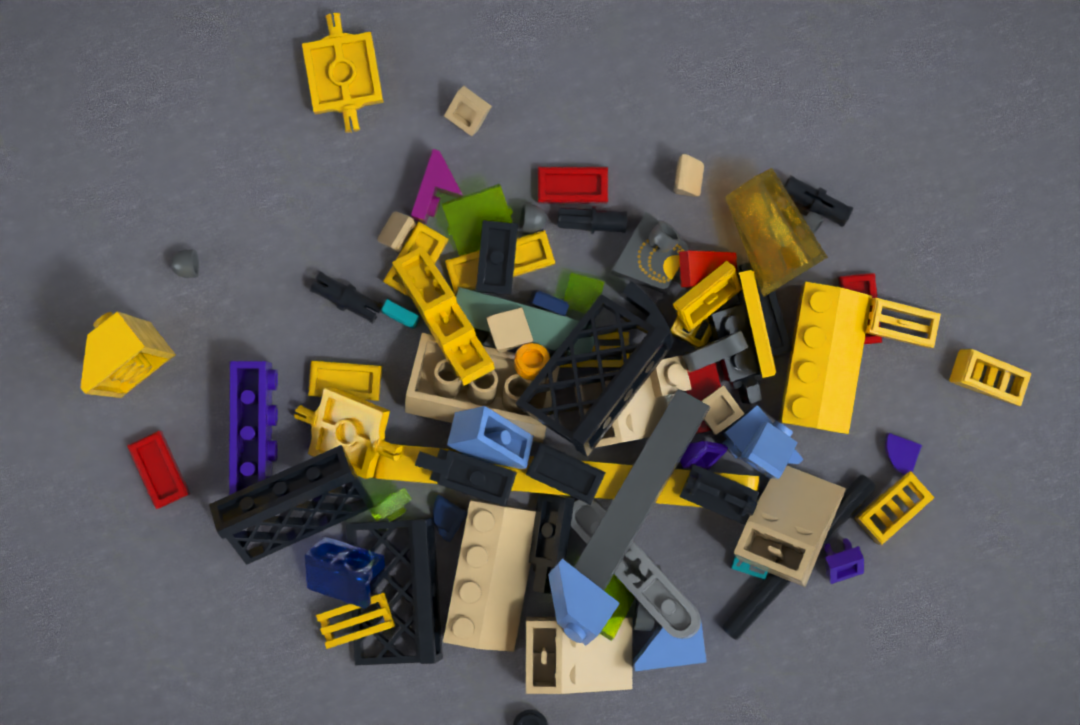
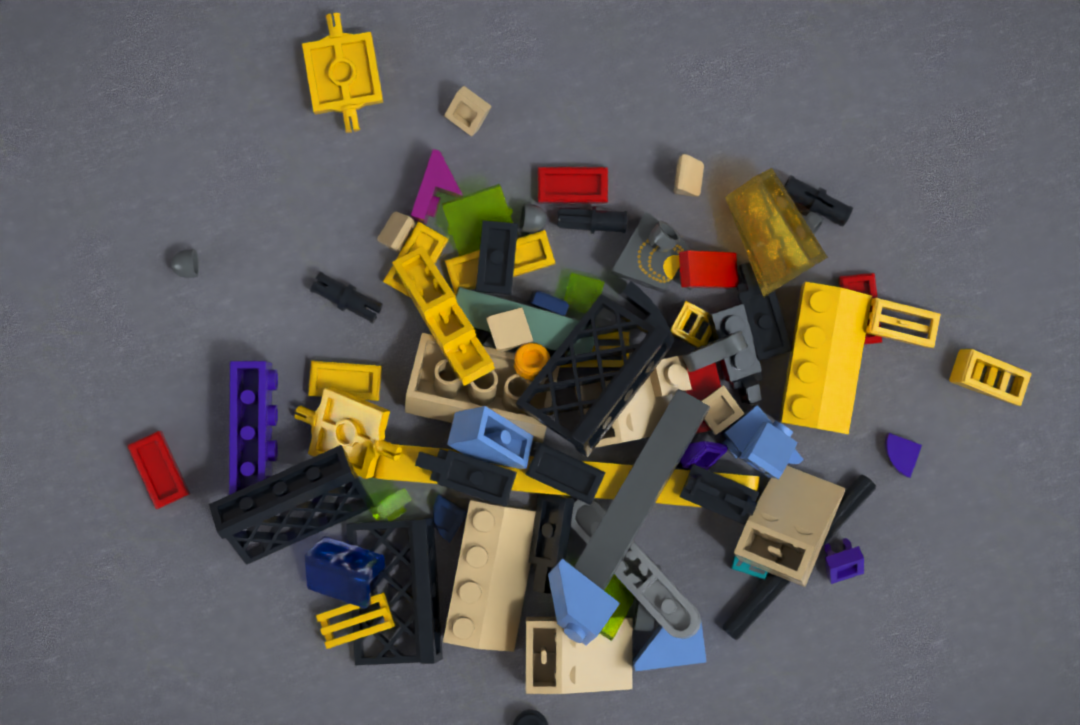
yellow slope [80,311,176,398] -> none
teal tile [381,299,421,330] -> none
yellow tile [673,261,742,332] -> none
yellow tile [739,270,776,378] -> none
yellow slope [854,471,935,545] -> none

